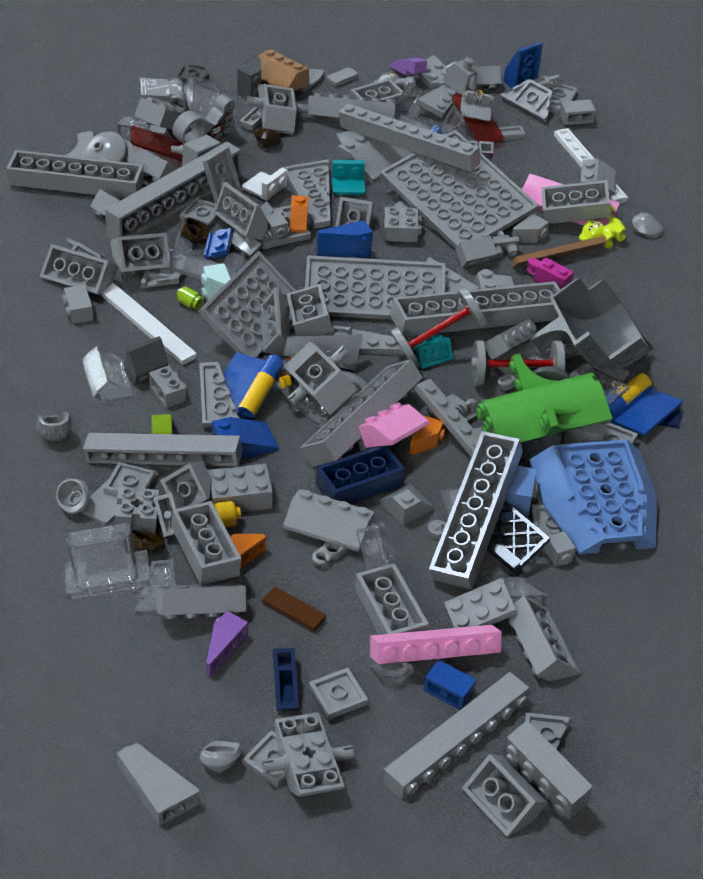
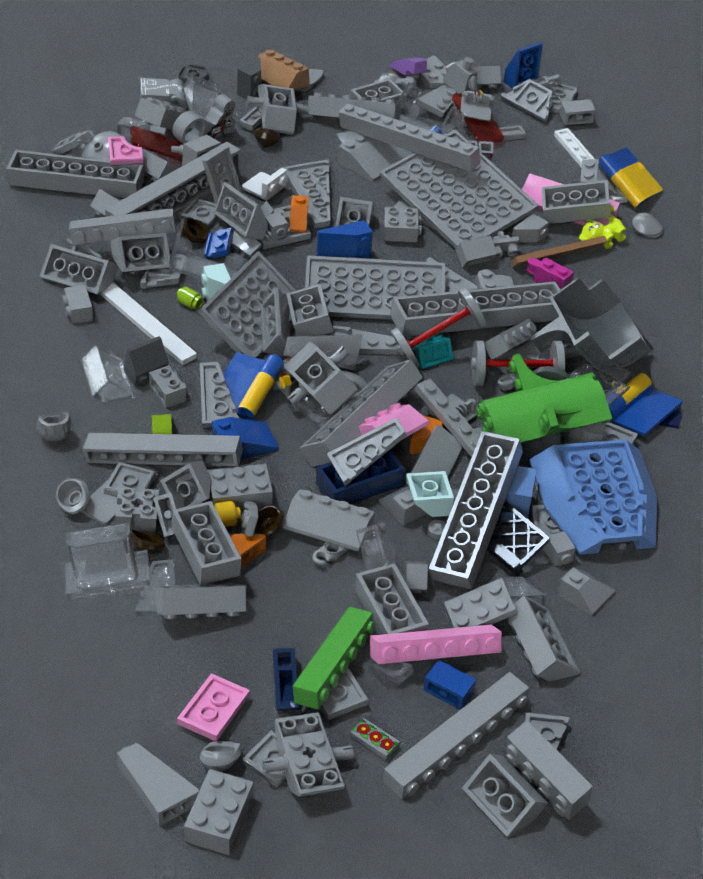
medium lavender slope [206,611,248,678] -> none
reddish brown tile [262,586,326,633] -> none
light grey tile [326,67,358,88] -> none
teal bracket [332,160,366,196] -> none
none -> light grey hinge [53,130,94,155]
none -> light grey brick [69,208,176,245]
none -> bright pink tile [108,136,143,165]
none -> bright pink plate [177,673,250,742]
none -> light grey brick [184,769,253,855]
none -> light grey hinge [241,501,258,537]
none -> dark brown hat [254,505,285,537]
none -> bright green brick [293,606,375,709]
none -> light grey wing [327,417,407,486]
none -> tile [350,718,400,760]
none -> light grey slope [404,561,428,593]
none -> light grey piece [406,425,463,486]
none -> light aqua slope [406,471,454,517]
none -> light grey slope [558,567,616,616]
none -> yellow door [598,147,663,209]

